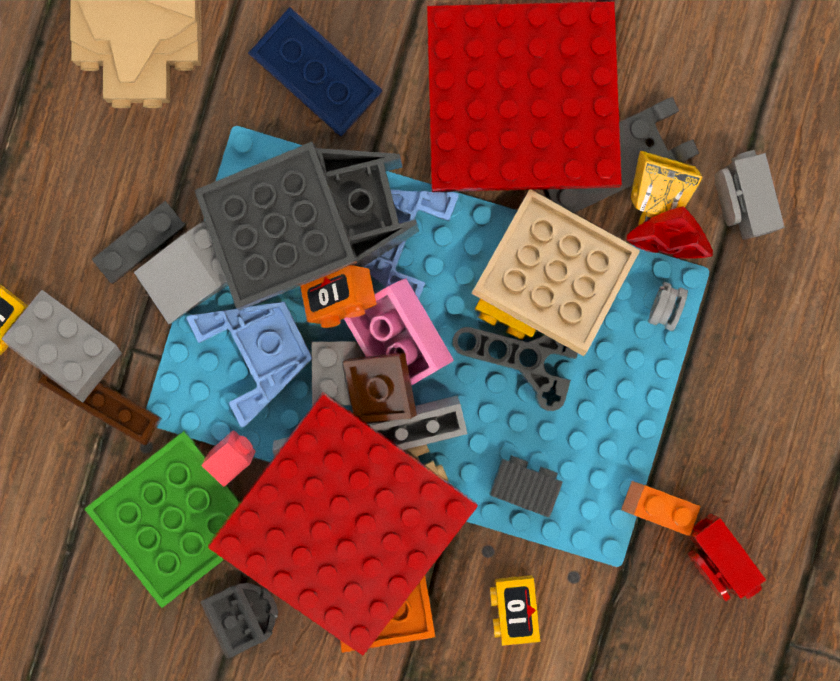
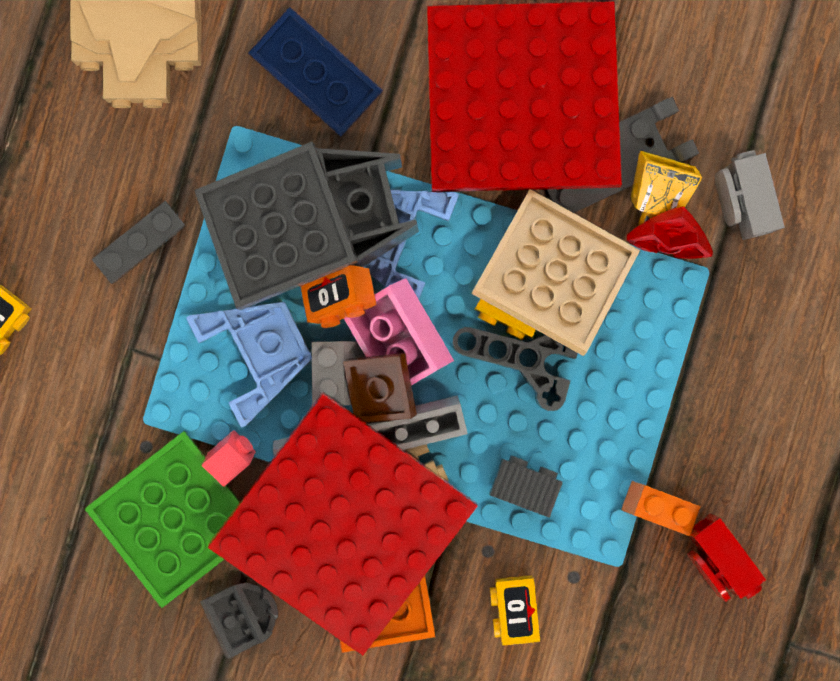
light grey brick [2,290,122,403] -> none
reddish brown tile [38,373,162,445] -> none
light grey slope [134,220,228,324] -> none
light grey wheel [648,282,688,331] -> none

